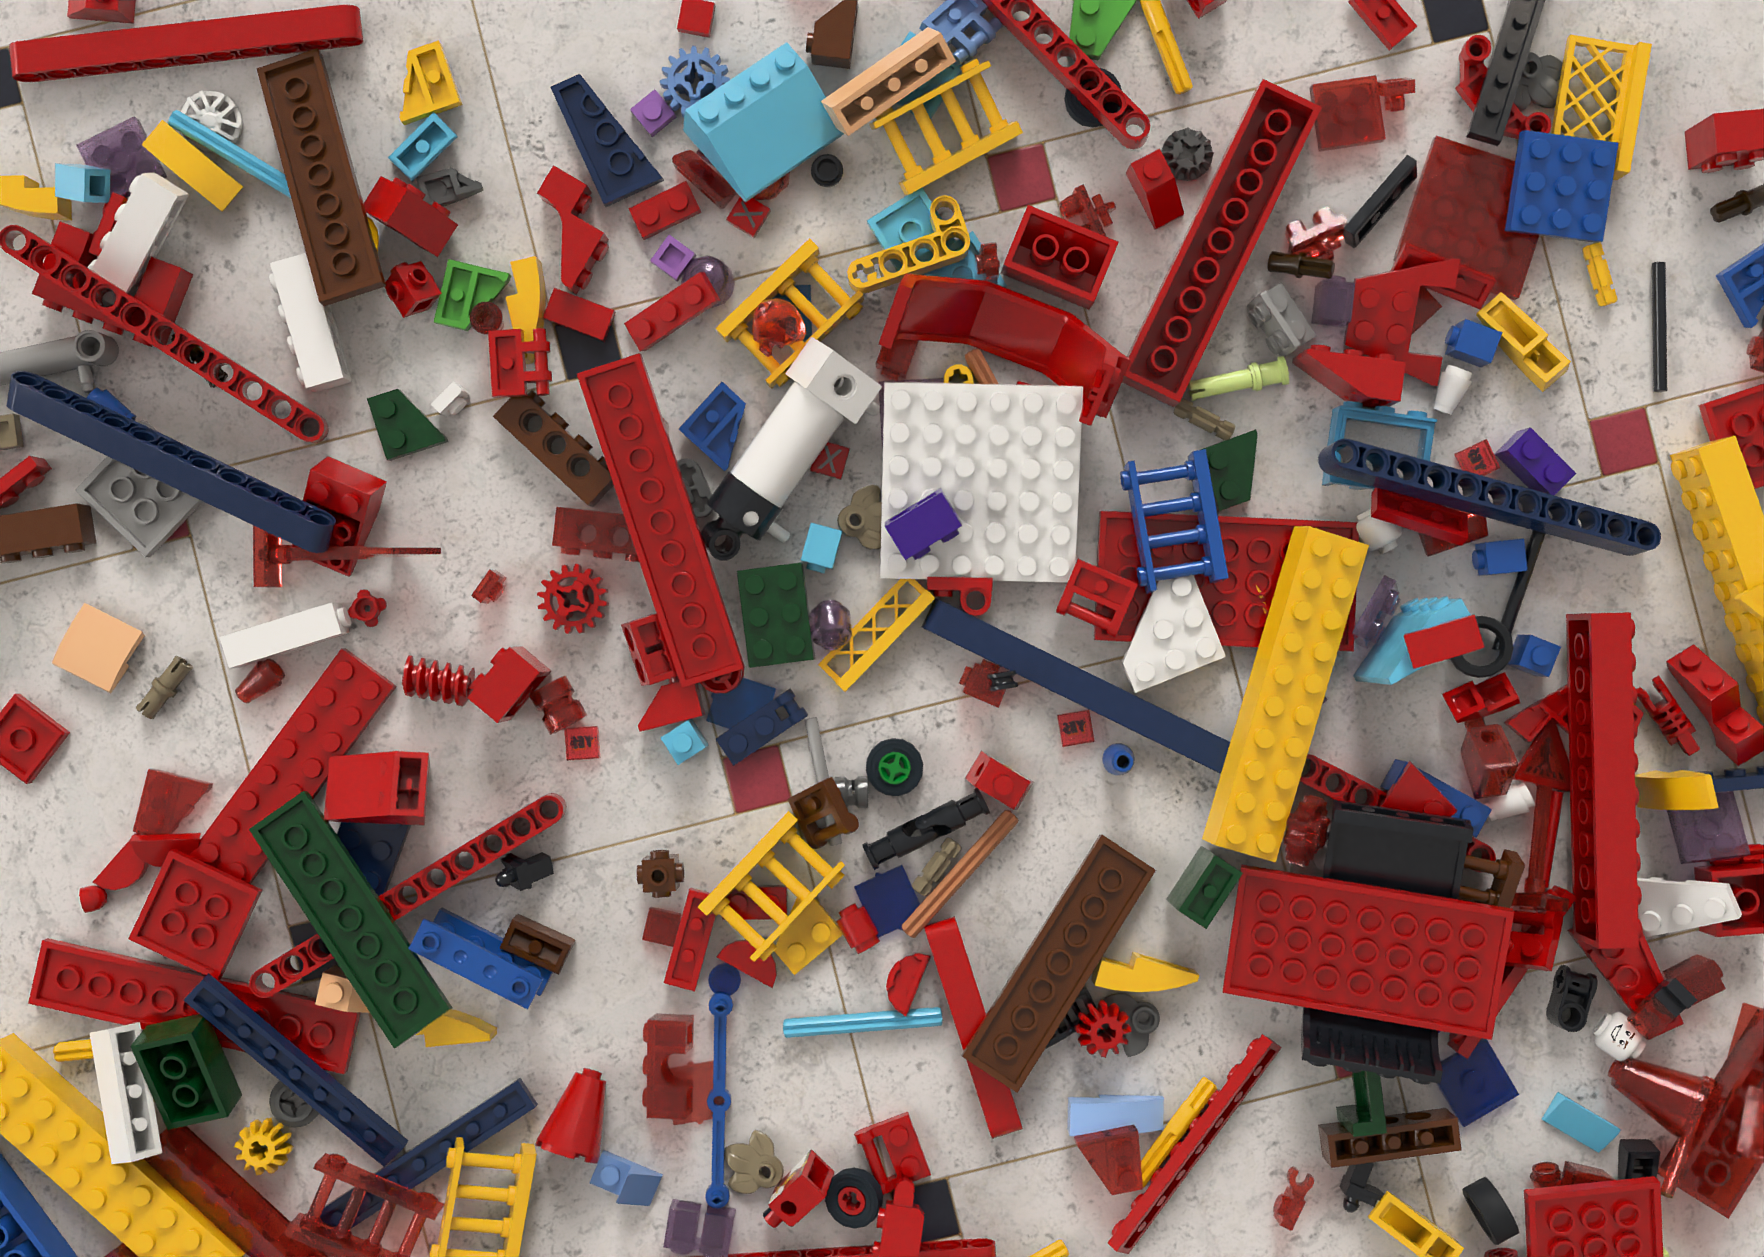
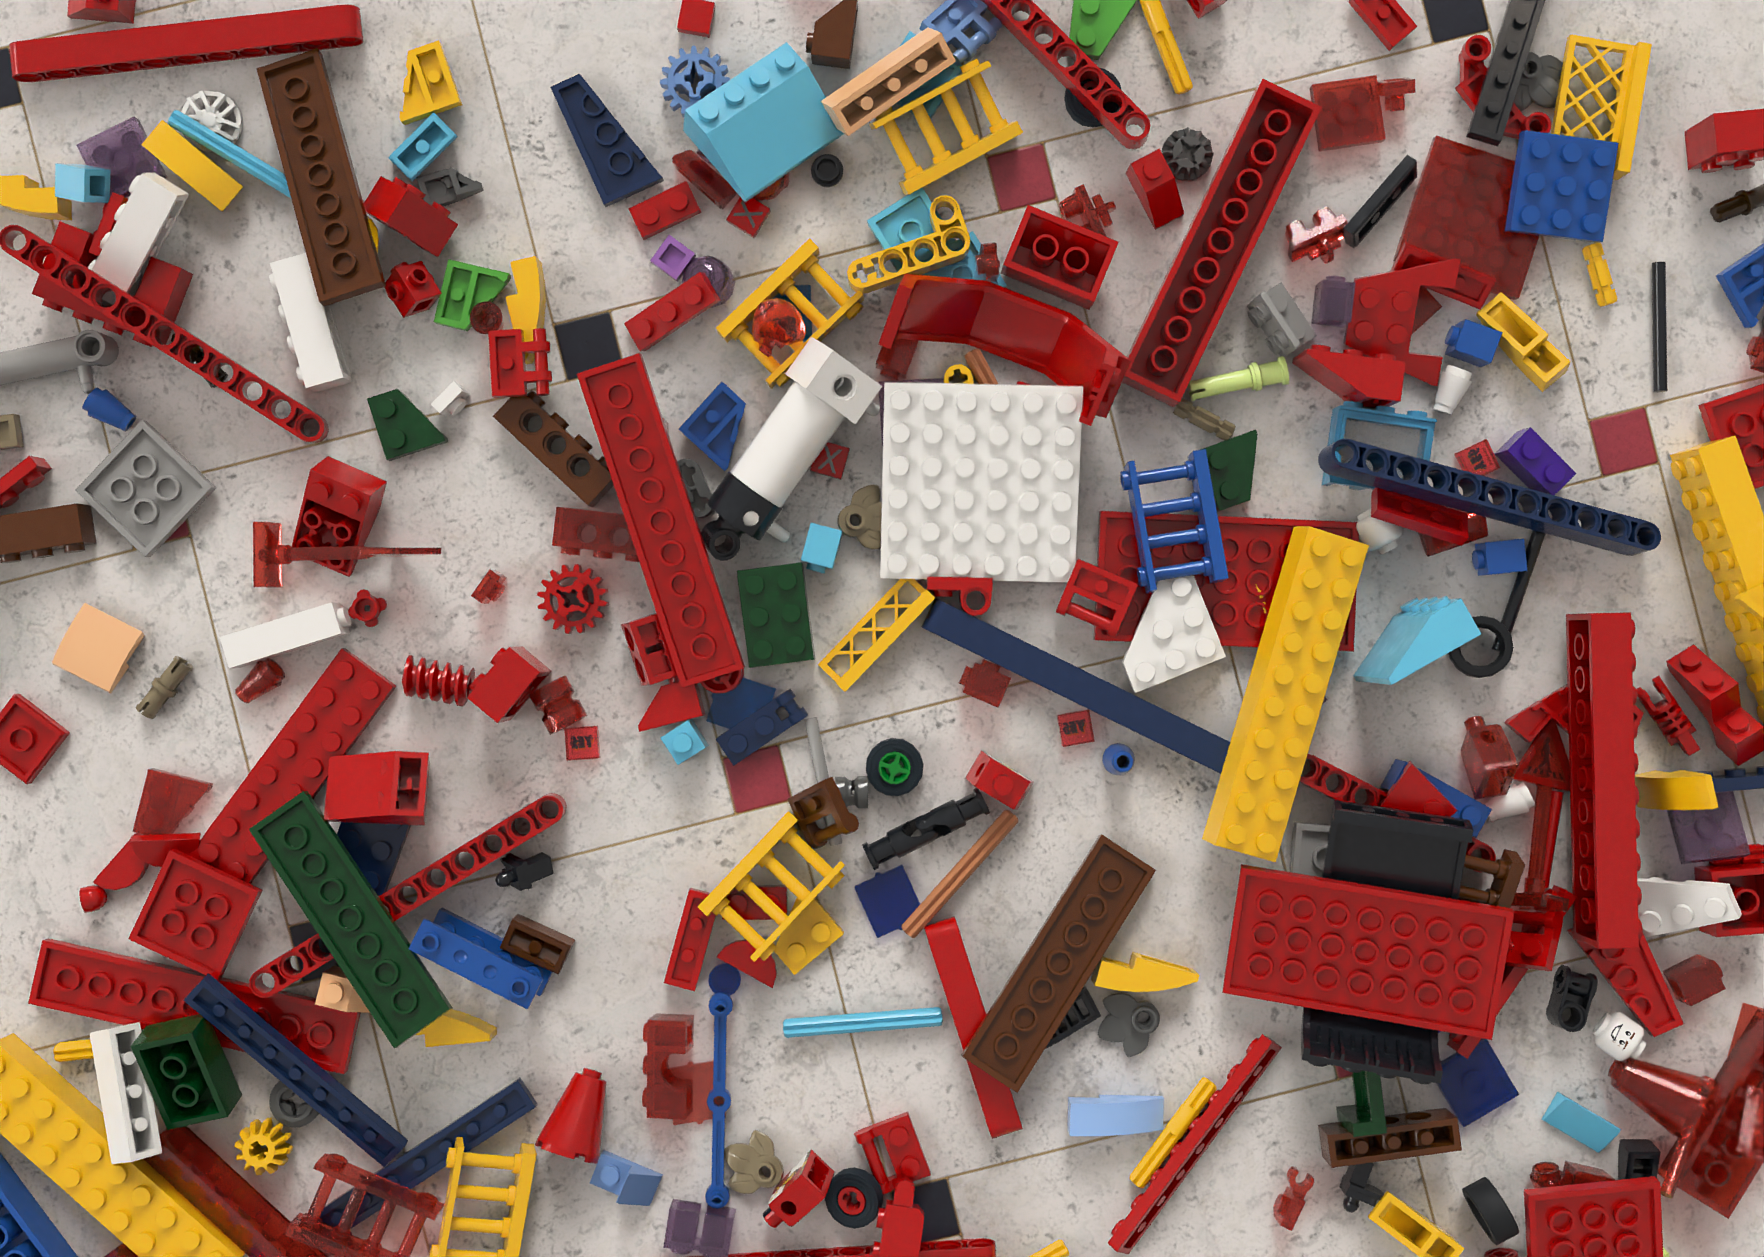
dark blue beam [6,371,336,553] -> none
red arch [537,165,609,295] -> none
red tile [543,288,616,342] -> none
medium lavender plate [630,89,677,137] -> none
reddish brown brick [637,850,684,898] -> none
clear red plate [642,907,682,947] -> none
head [809,600,852,650] -> none
red brick [836,903,880,954] -> none
dark purple brick [885,488,962,560] -> none
red tile [886,953,931,1017] -> none
dark tan axle [912,837,962,896] -> none
black bush [987,670,1018,691] -> none
clear red wing [1074,1125,1143,1195] -> none
red gear [1075,1000,1132,1058] -> none
dark green panel [1166,846,1243,929] -> none
dark brown axle [1267,251,1335,279] -> none
clear red gear [1283,794,1330,868] -> none
clear purple plate [1352,575,1401,649] -> none
red slope [1403,614,1485,669] -> none
red slope [1442,672,1520,723] -> none
blue brick [1507,635,1561,677] -> none
leg [1627,978,1698,1040] -> none

